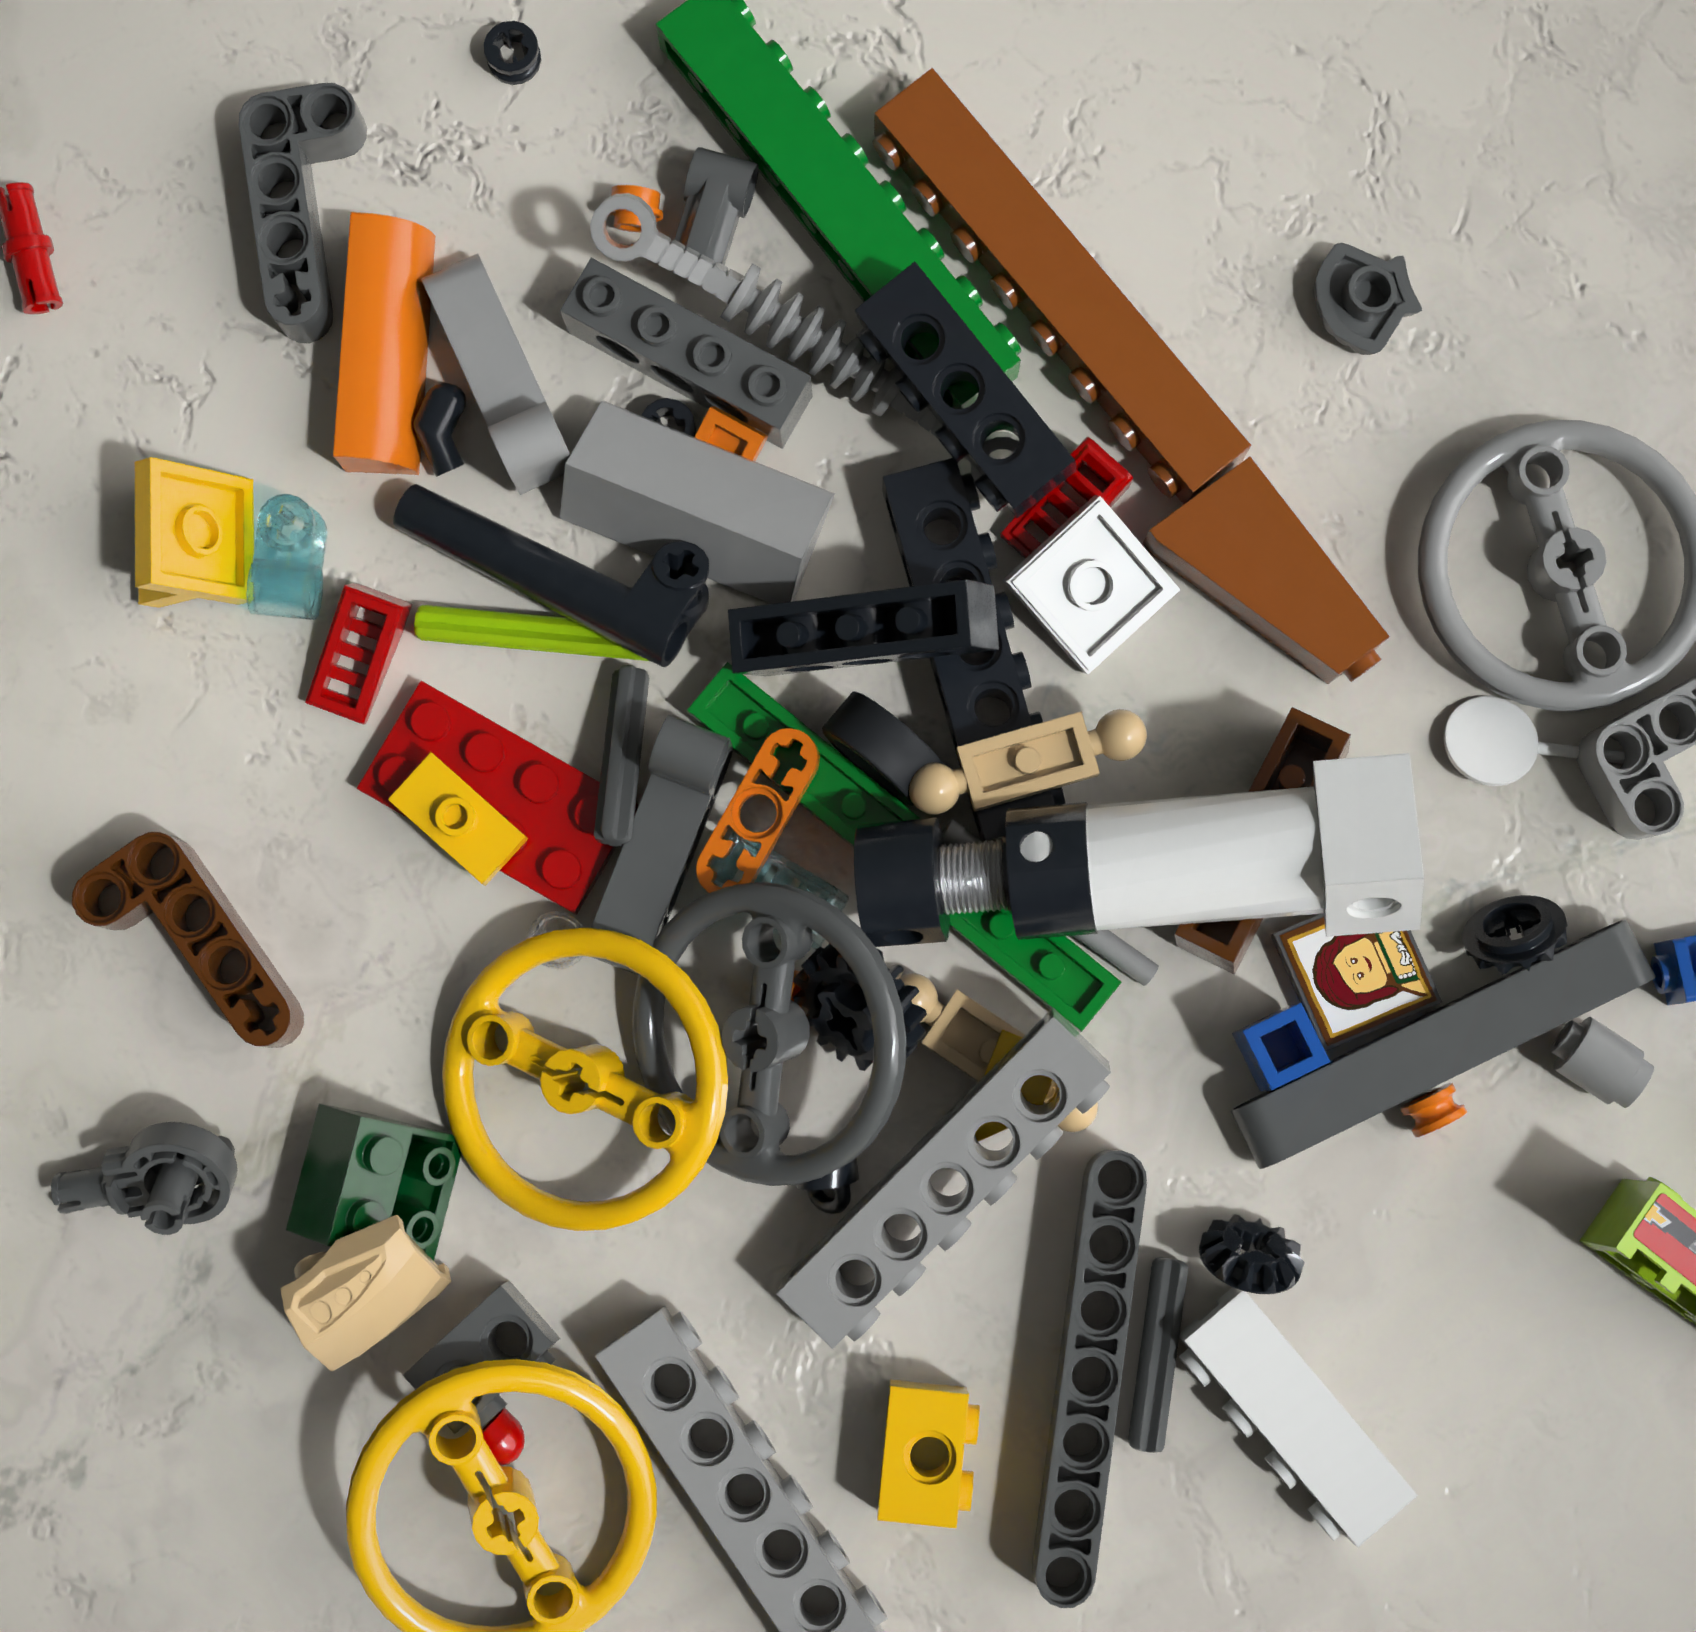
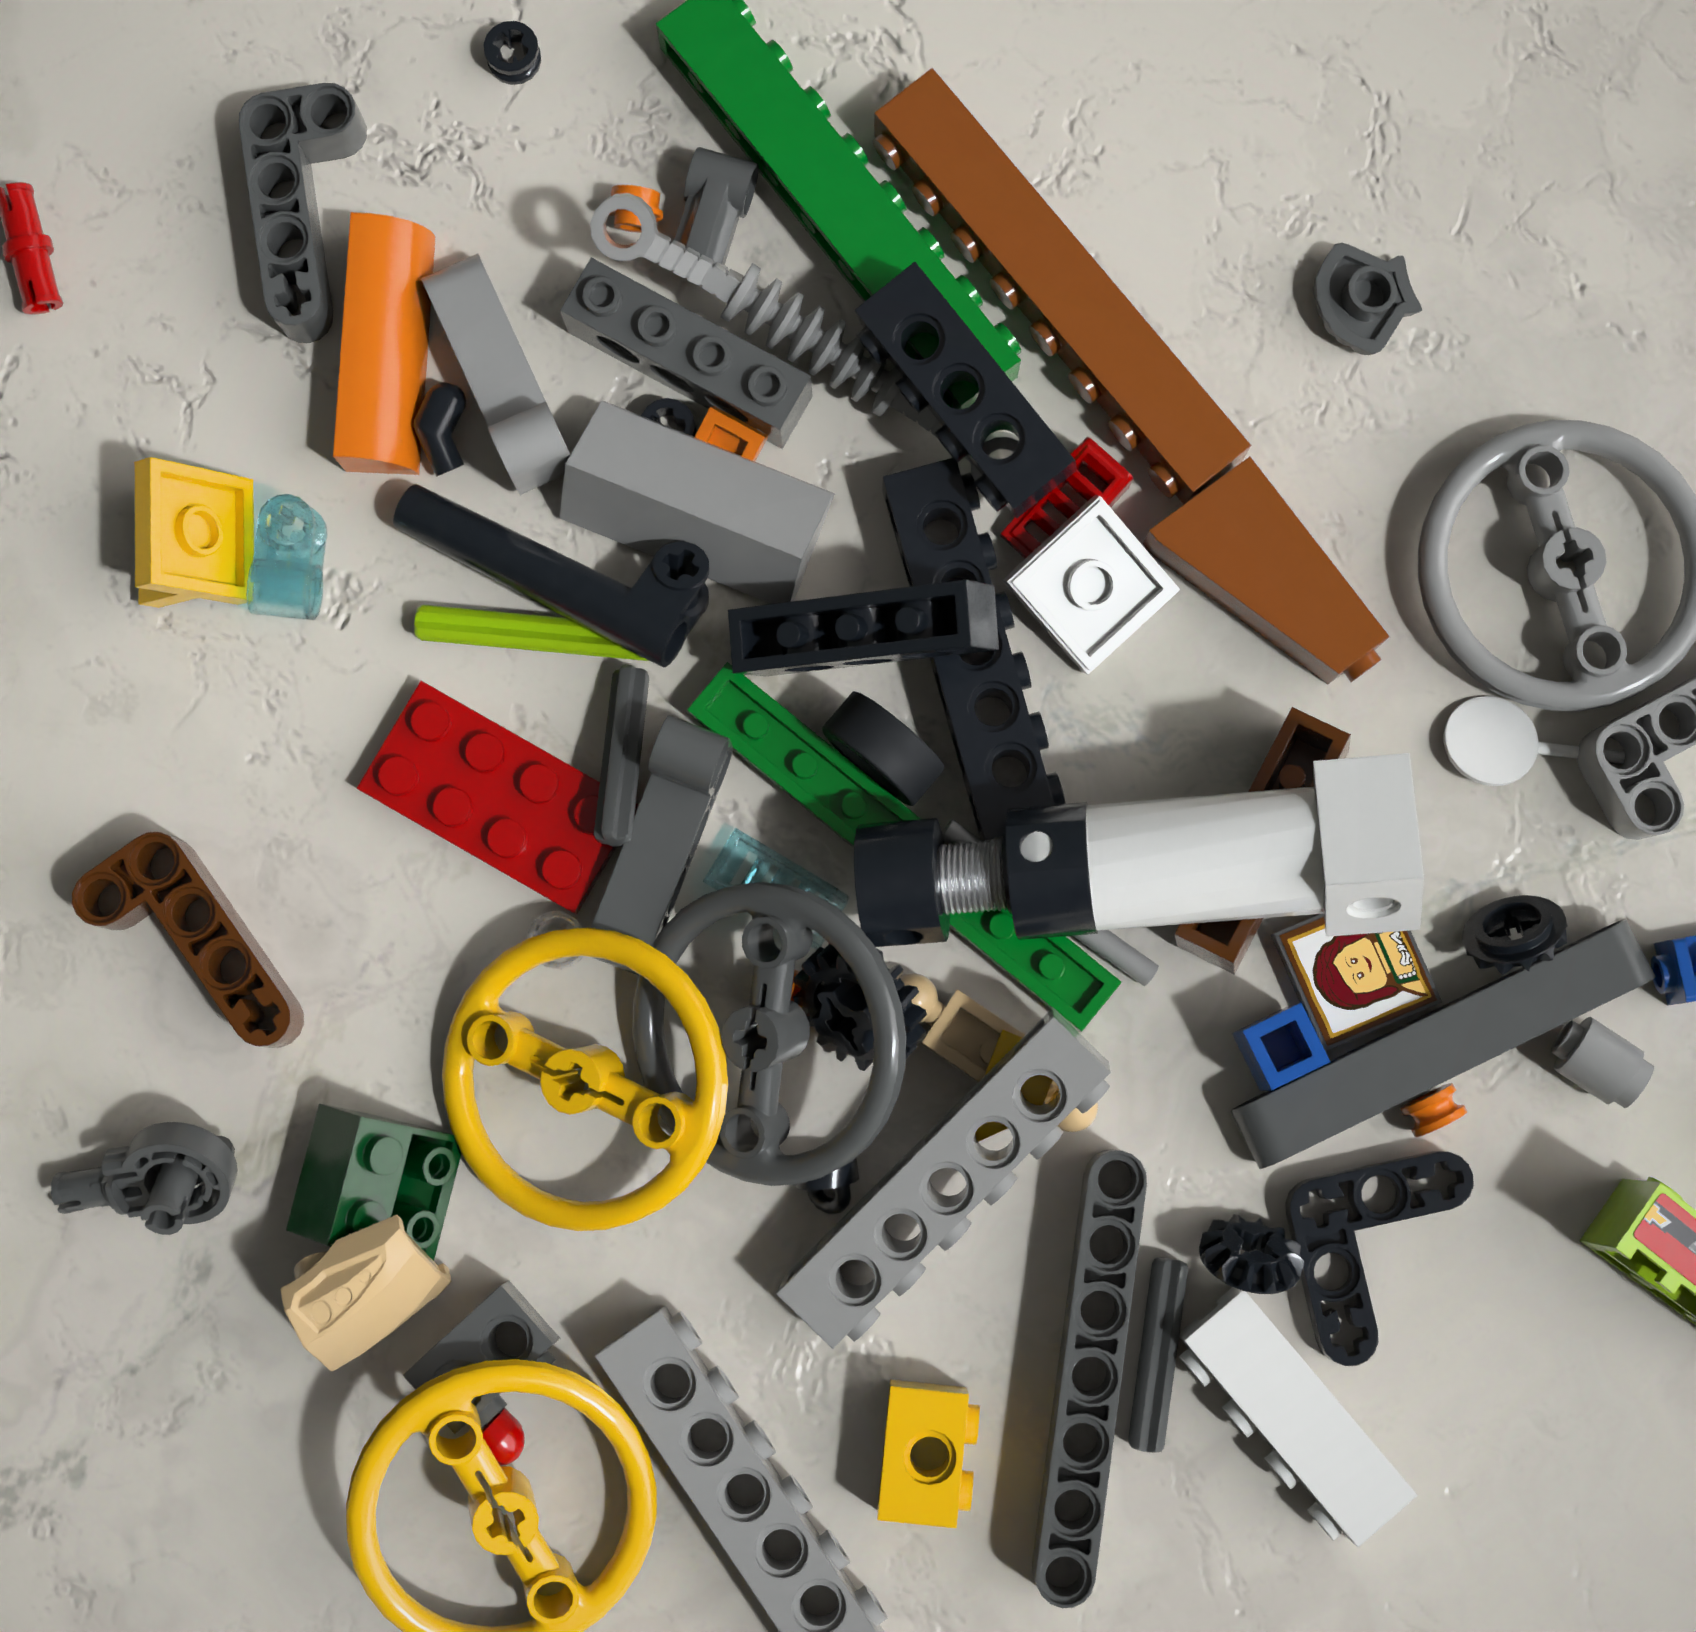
red slope [305,583,412,725] -> none
yellow plate [388,752,528,886] -> none
orange beam [696,728,820,893] -> none
tan plate [909,709,1147,814] -> none
none -> black beam [1285,1151,1474,1366]

